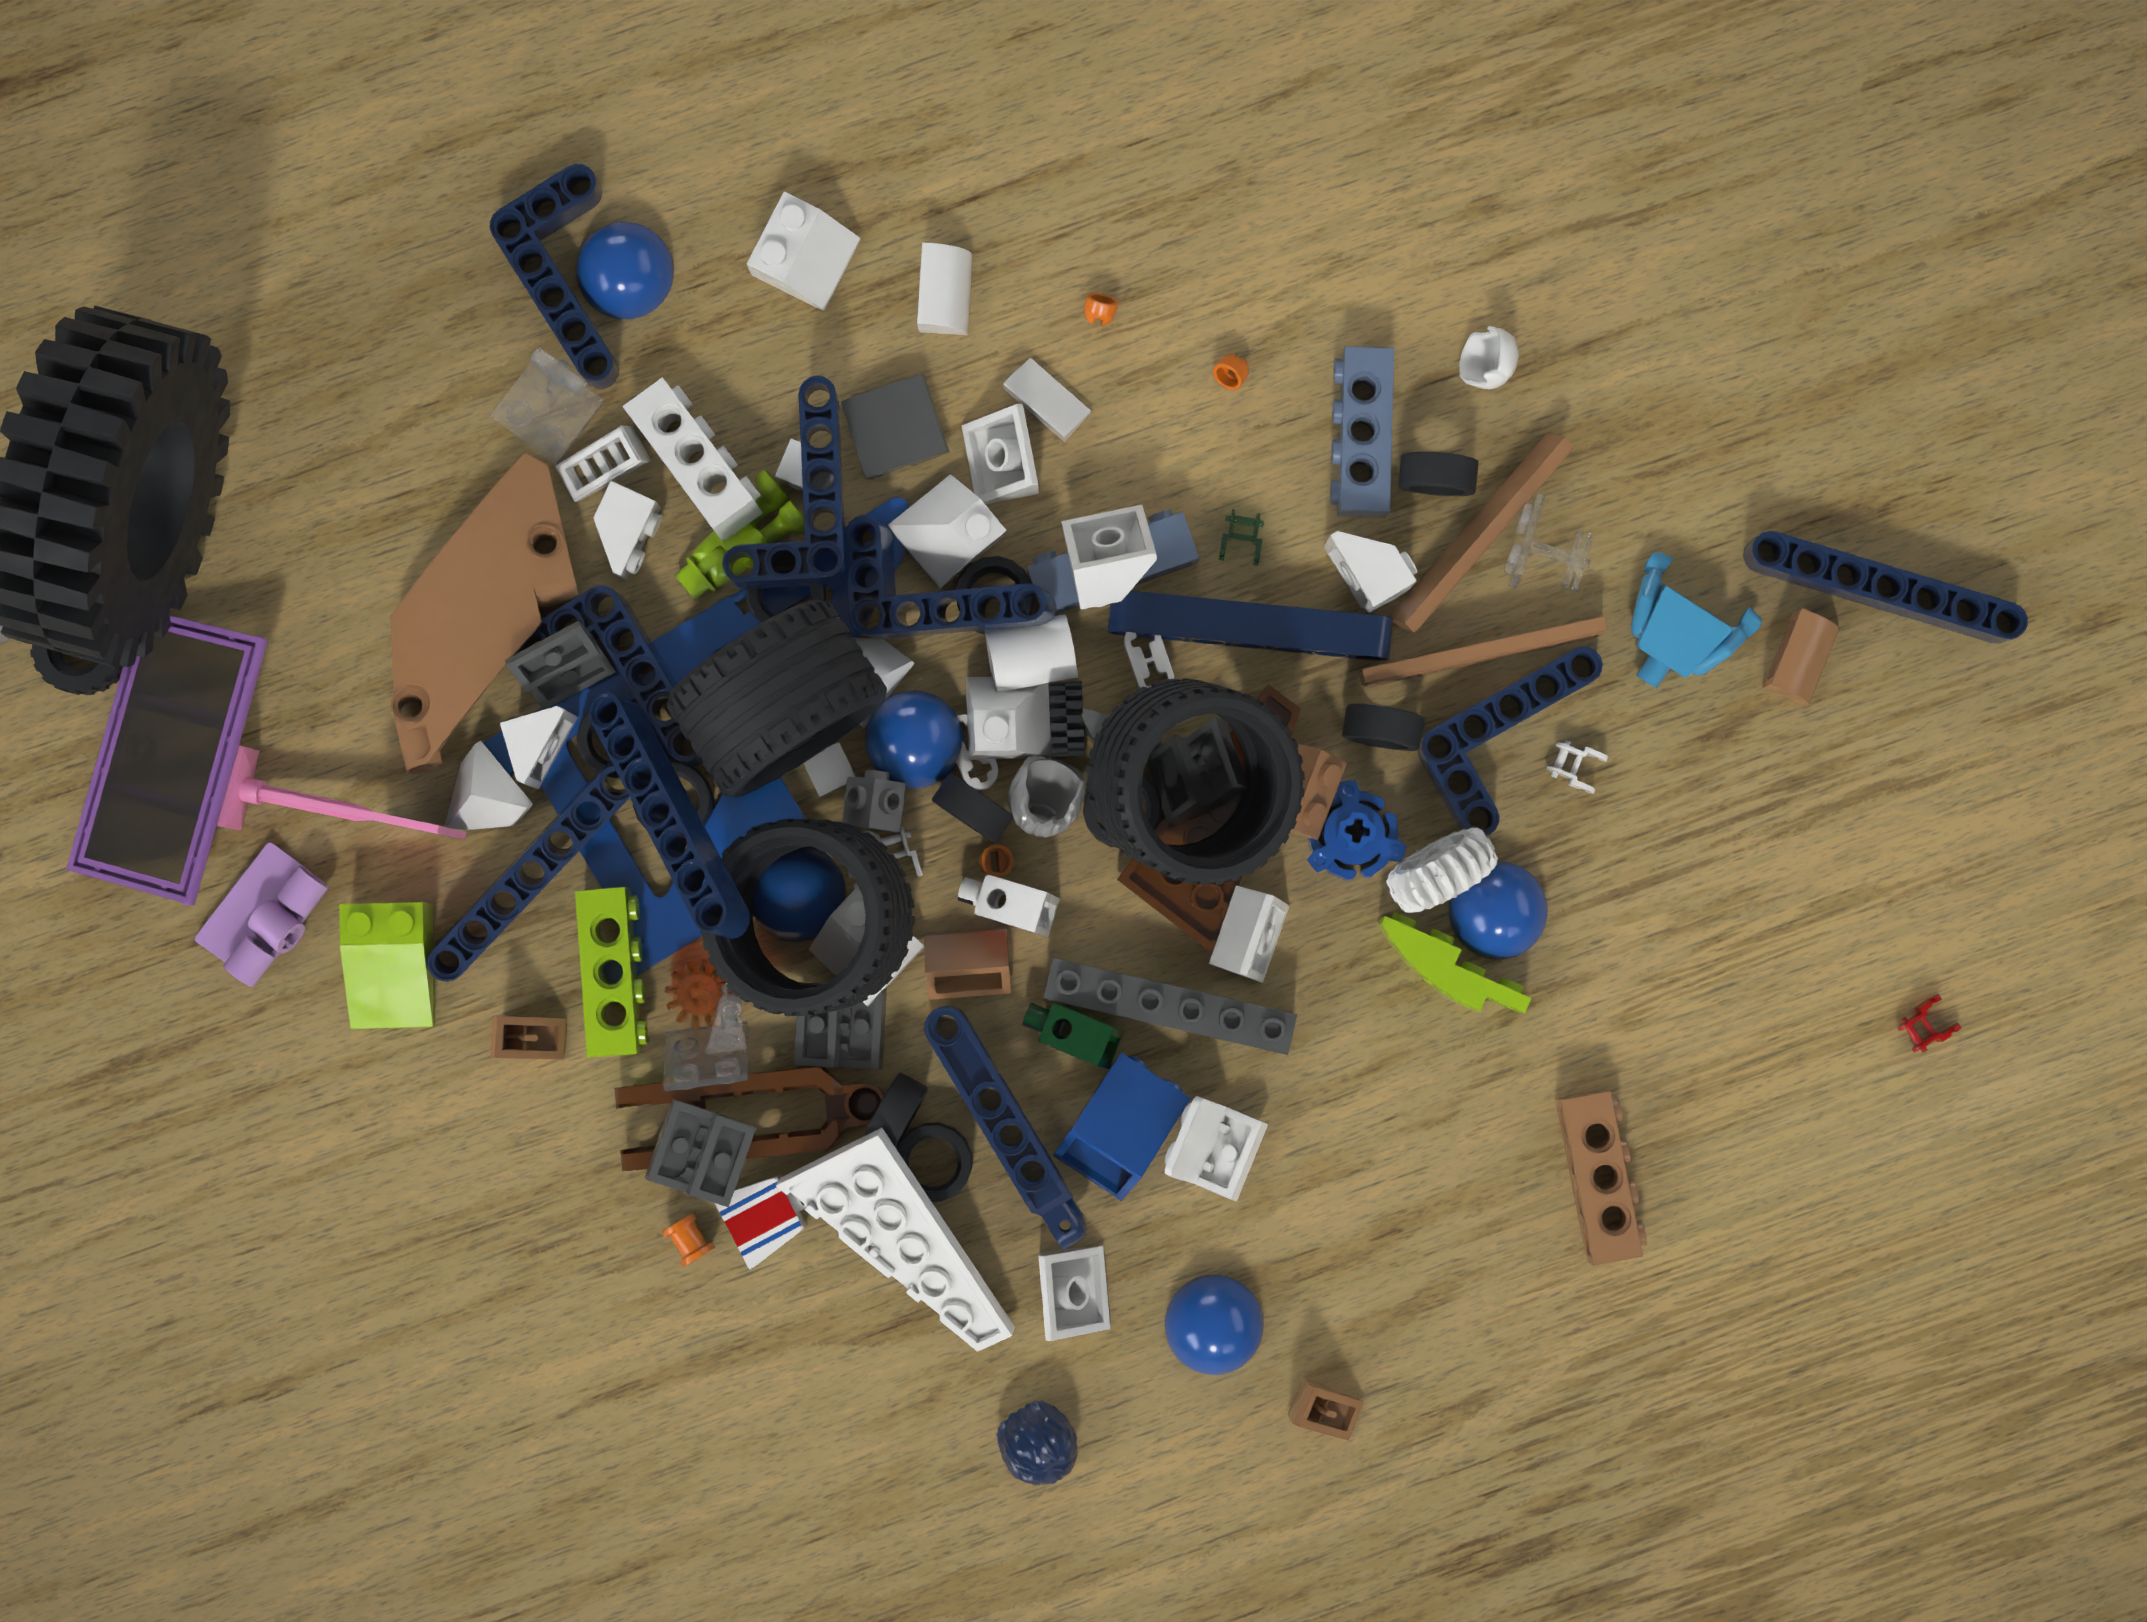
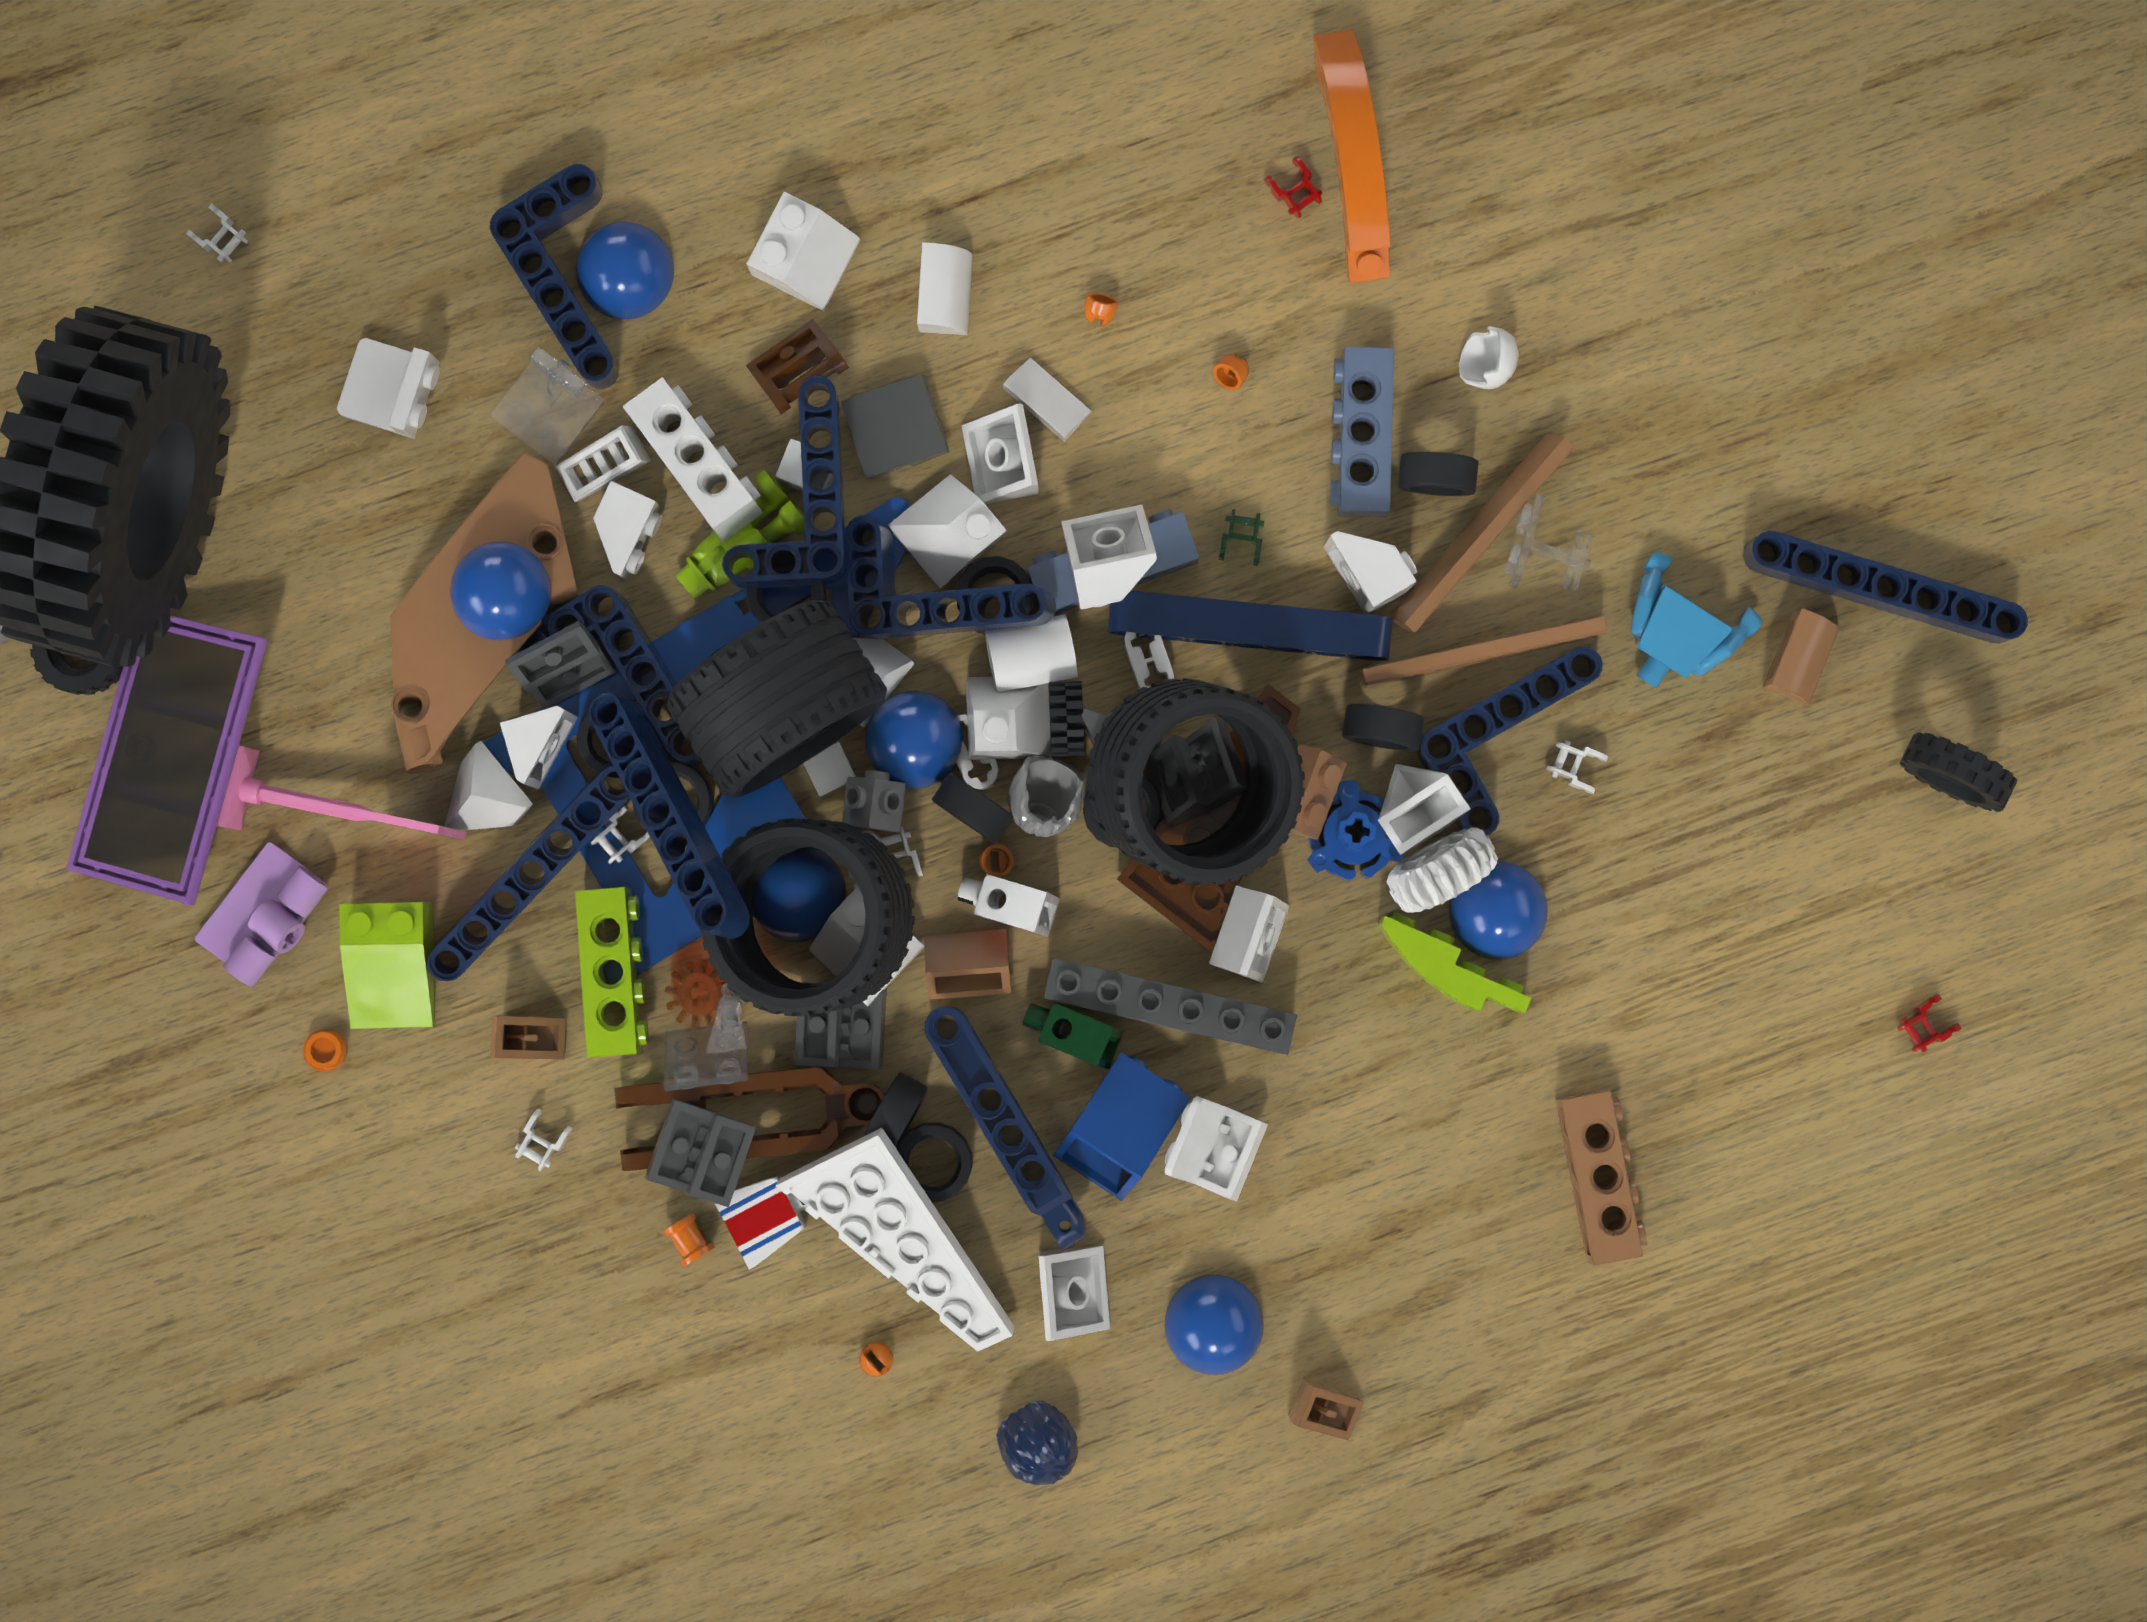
none -> white piece [186,203,249,263]
none -> orange tile [303,1029,348,1071]
none -> white bracket [337,338,440,439]
none -> blue piece [450,541,551,640]
none -> white piece [515,1108,573,1172]
none -> white piece [591,805,650,864]
none -> reddish brown plate [746,319,849,414]
none -> orange hinge [859,1342,893,1377]
none -> red piece [1264,156,1322,219]
none -> orange arch [1313,29,1391,283]
none -> white slope [1378,764,1471,855]
none -> black tyre [1900,732,2018,812]

